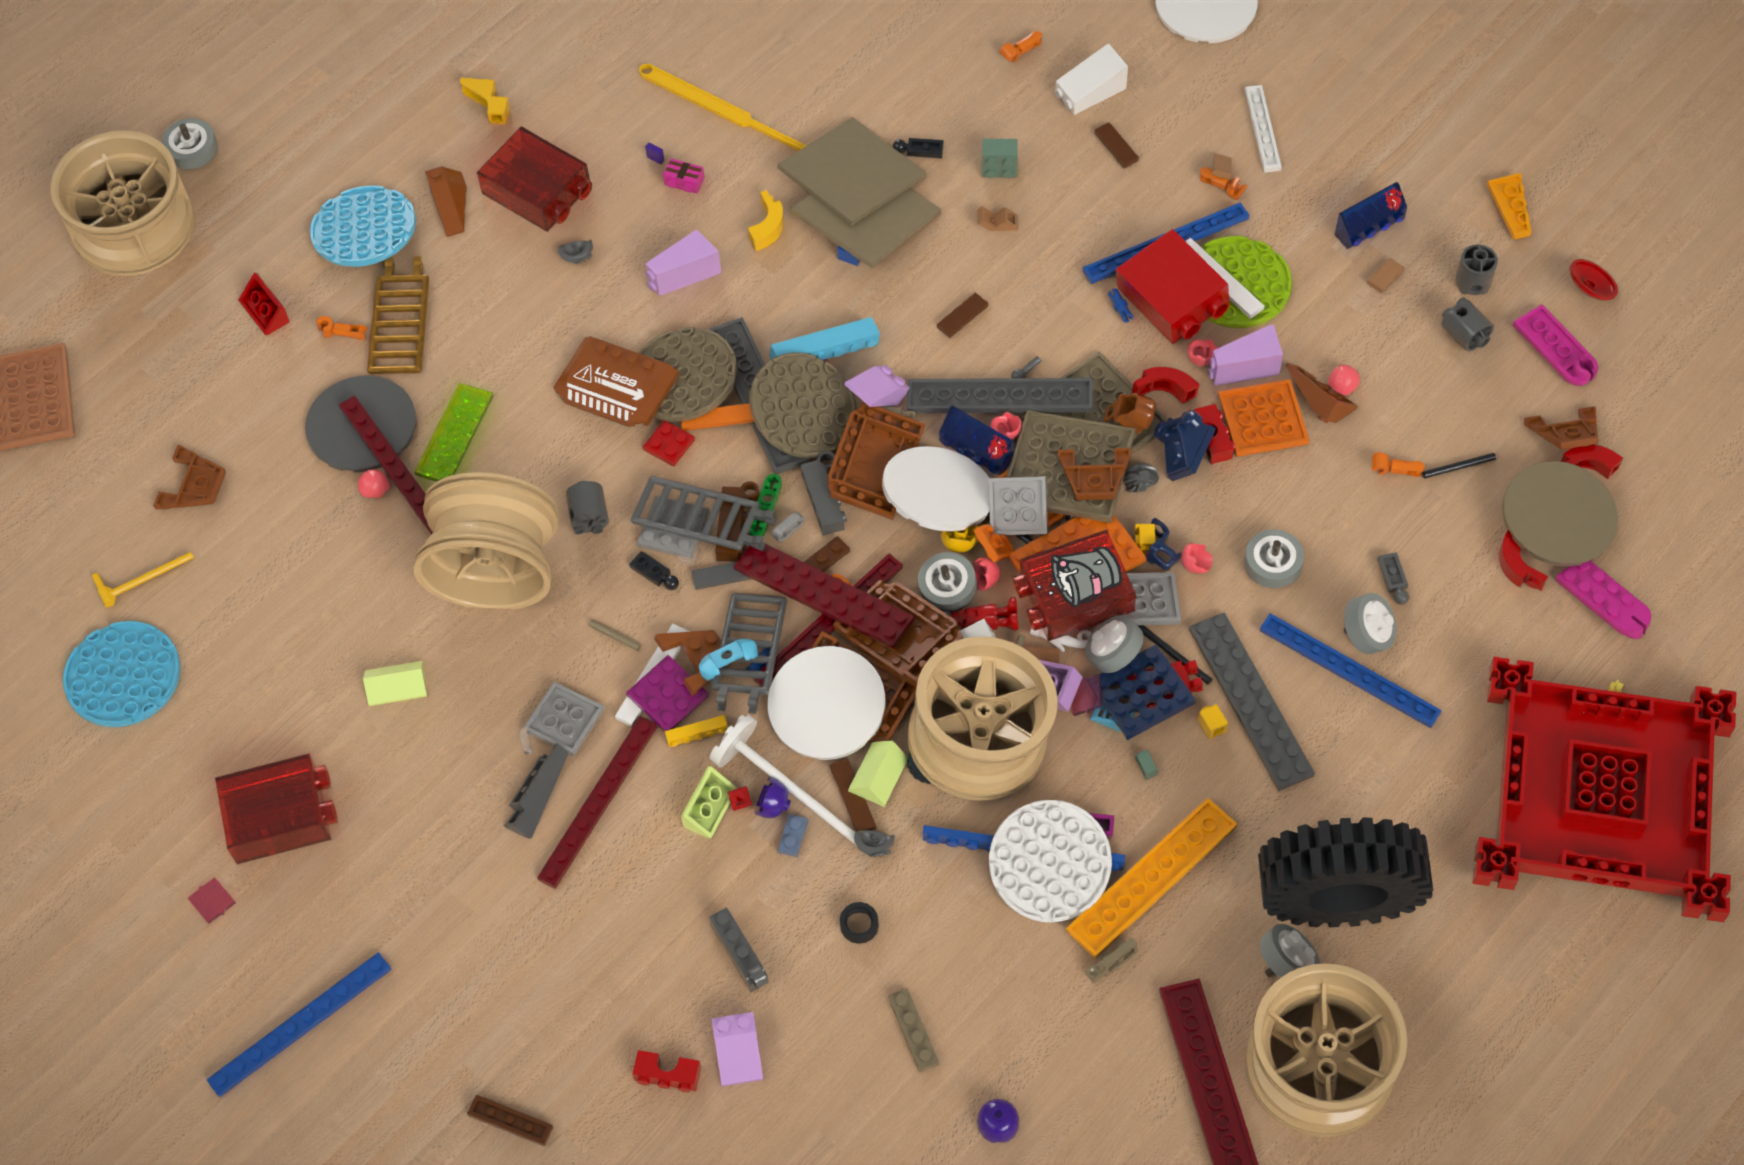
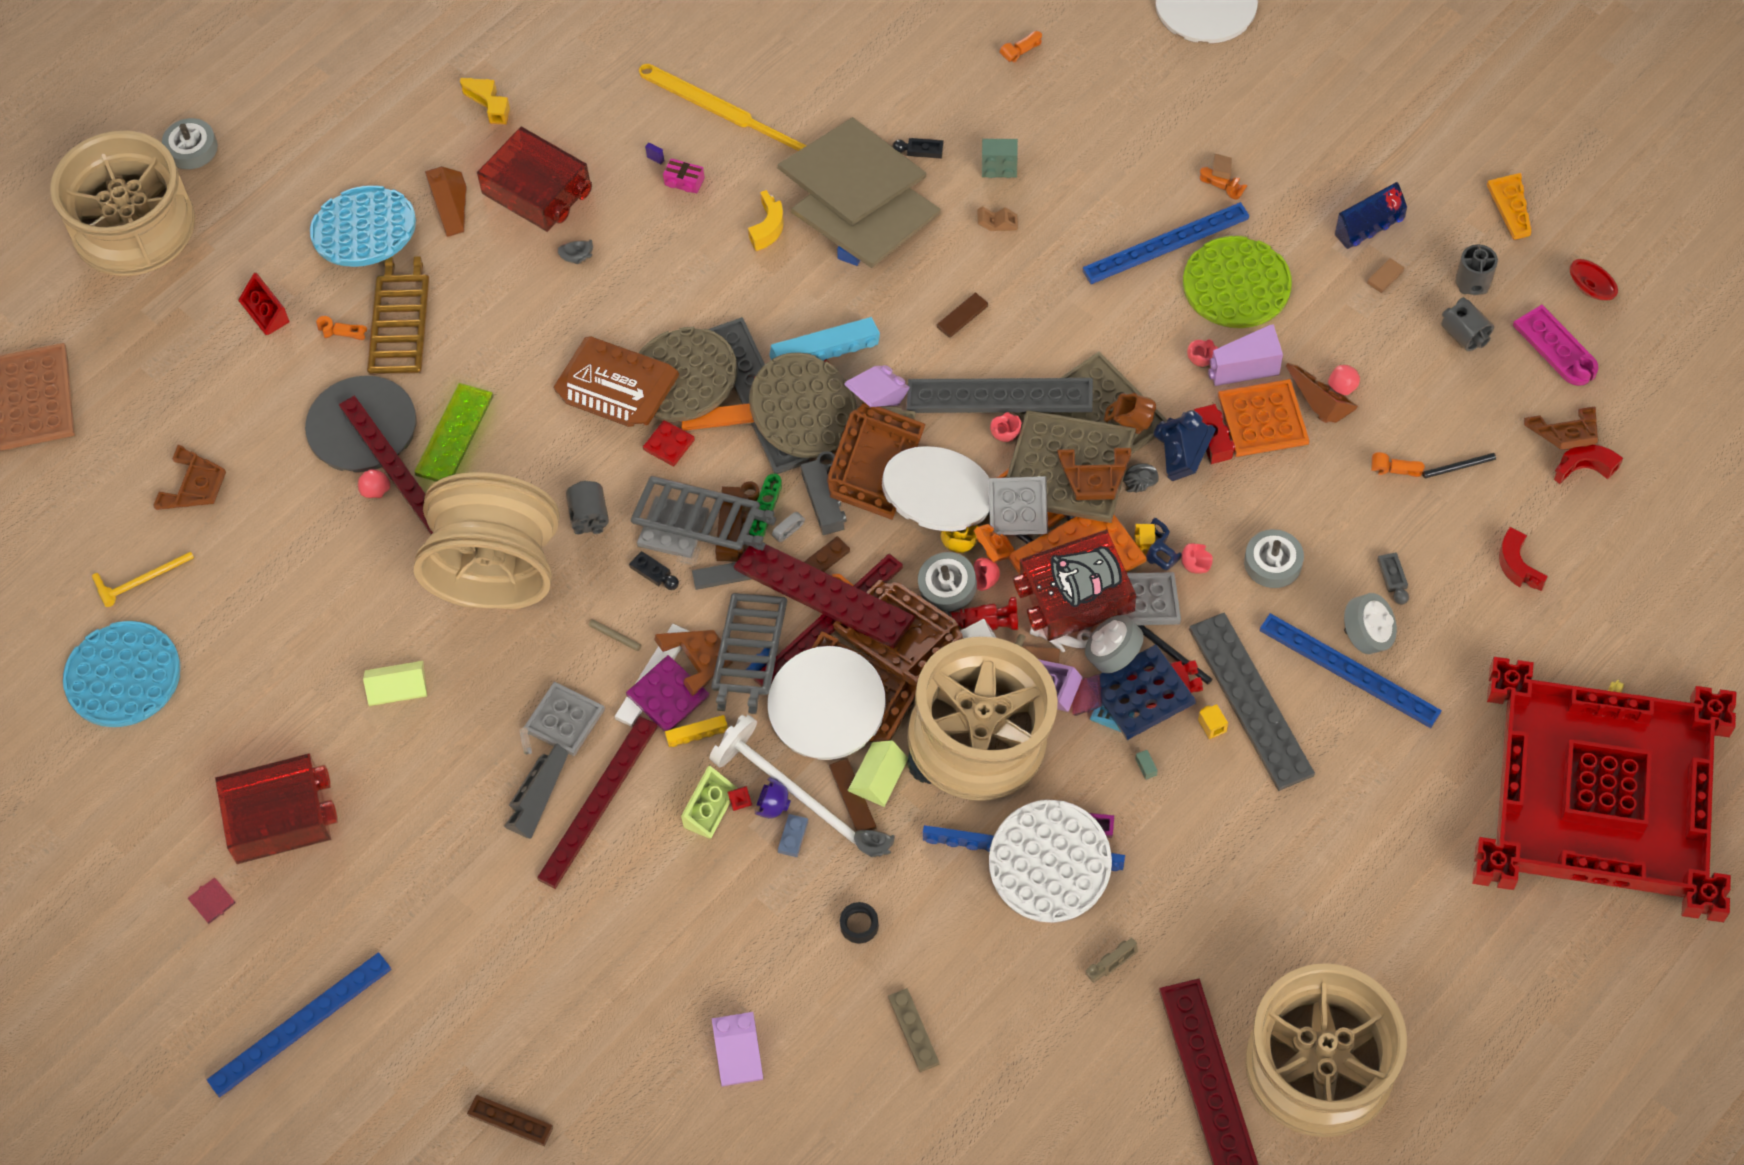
red arch [632,1050,701,1092] -> none
lavender slope [645,229,722,296] -> none
medium azure piece [699,639,758,681] -> none
dark grey hinge [709,907,769,992] -> none
clear blue slope [939,405,1014,476] -> none
dark purple cylinder [977,1099,1019,1143] -> none
dark grey bar [1011,356,1041,378] -> none
white slope [1055,44,1128,115] -> none
light orange plate [1066,798,1238,959] -> none
reddish brown tile [1095,122,1139,168] -> none
blue pin [1108,288,1134,323] -> none
red brick [1116,229,1230,345] -> none
red arch [1131,367,1200,404] -> none
white tile [1186,238,1264,319] -> none
white tile [1244,85,1282,173] -> none
black tyre [1258,817,1433,928] -> none
wheel [1260,924,1320,978] -> none
dark tan tile [1502,461,1618,566] -> none
dark pink plate [1555,561,1651,639] -> none

